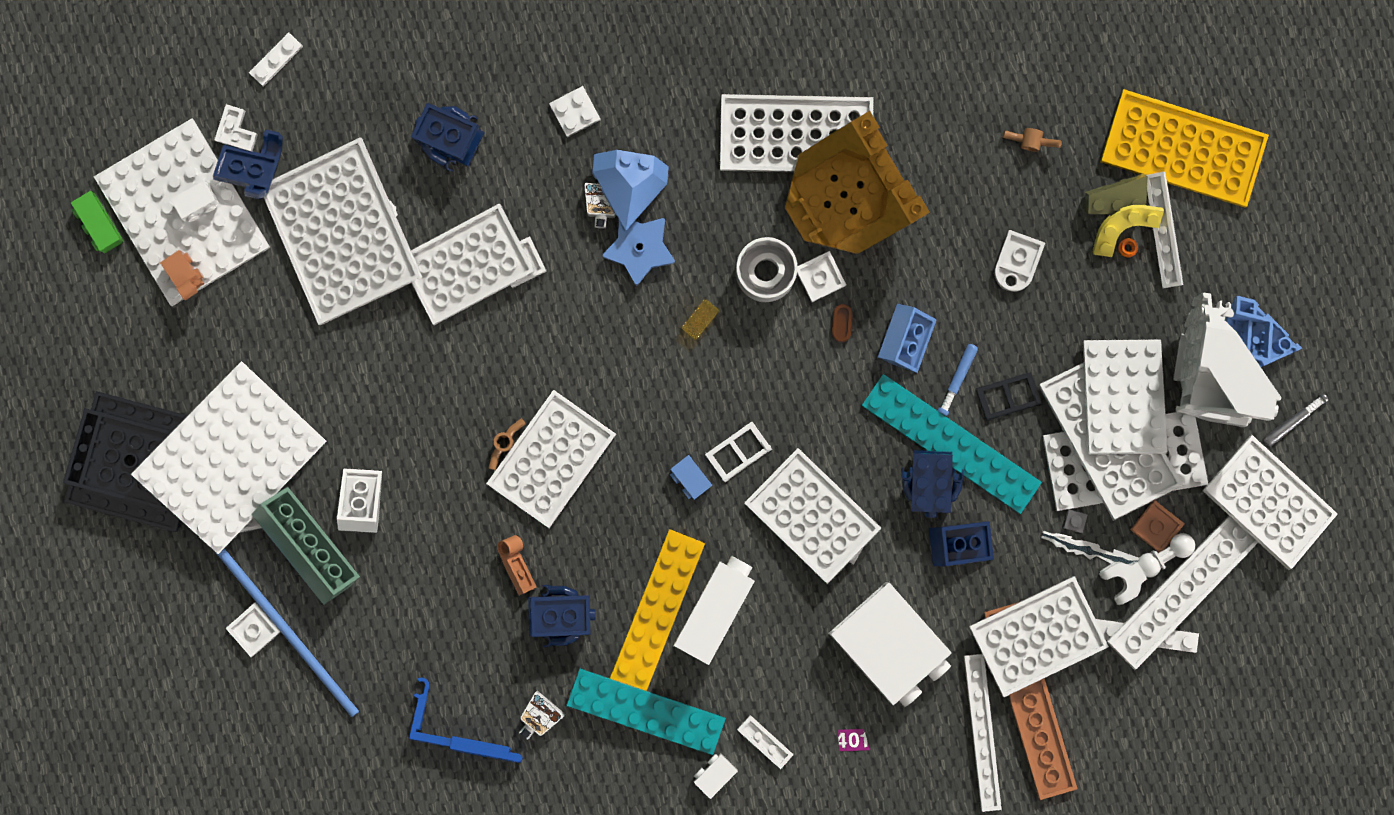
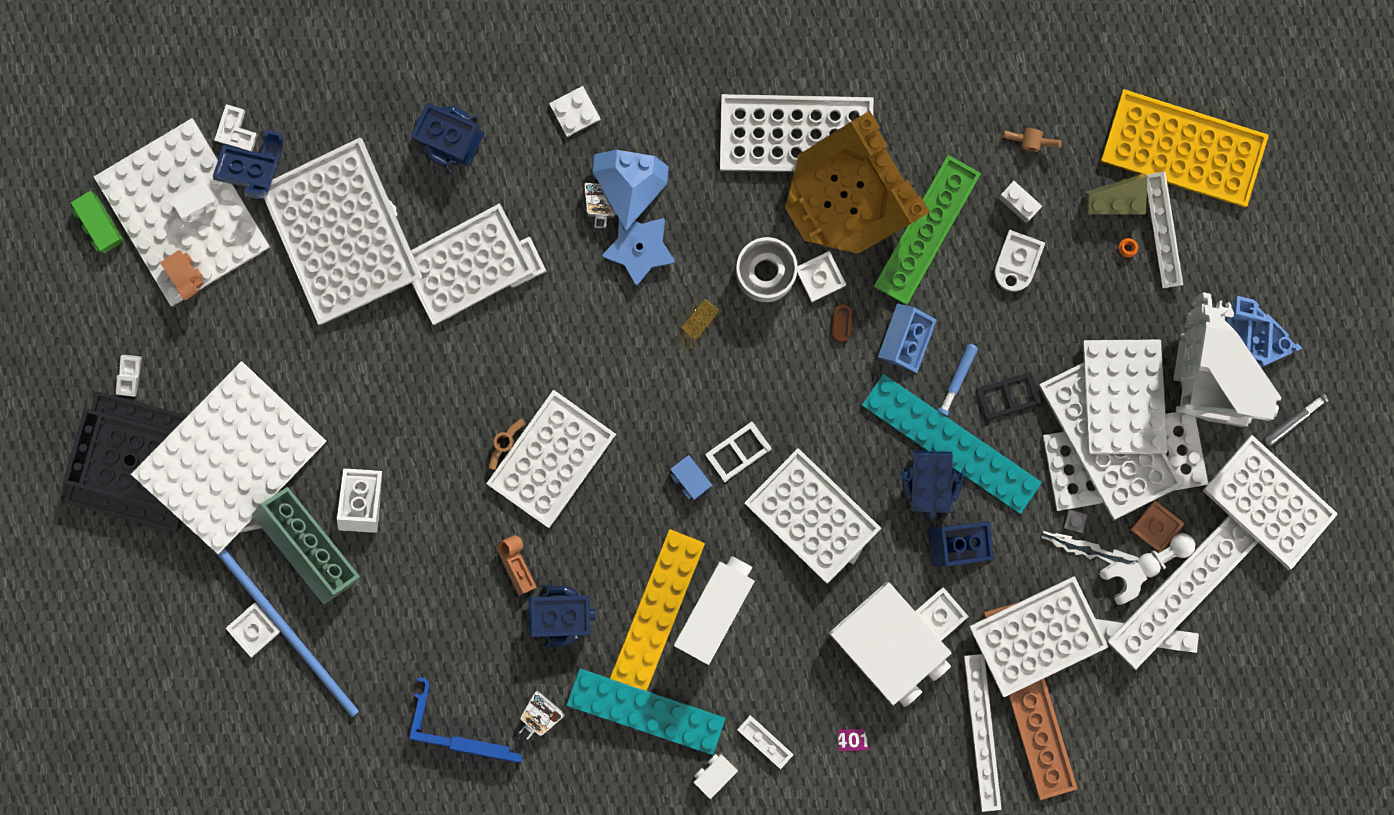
white plate [249,32,303,87] -> none
light yellow plate [1092,205,1164,257] -> none
none -> white slope [116,355,142,397]
none -> bright green plate [874,155,981,306]
none -> white plate [915,587,969,641]
none -> white brick [998,181,1042,223]

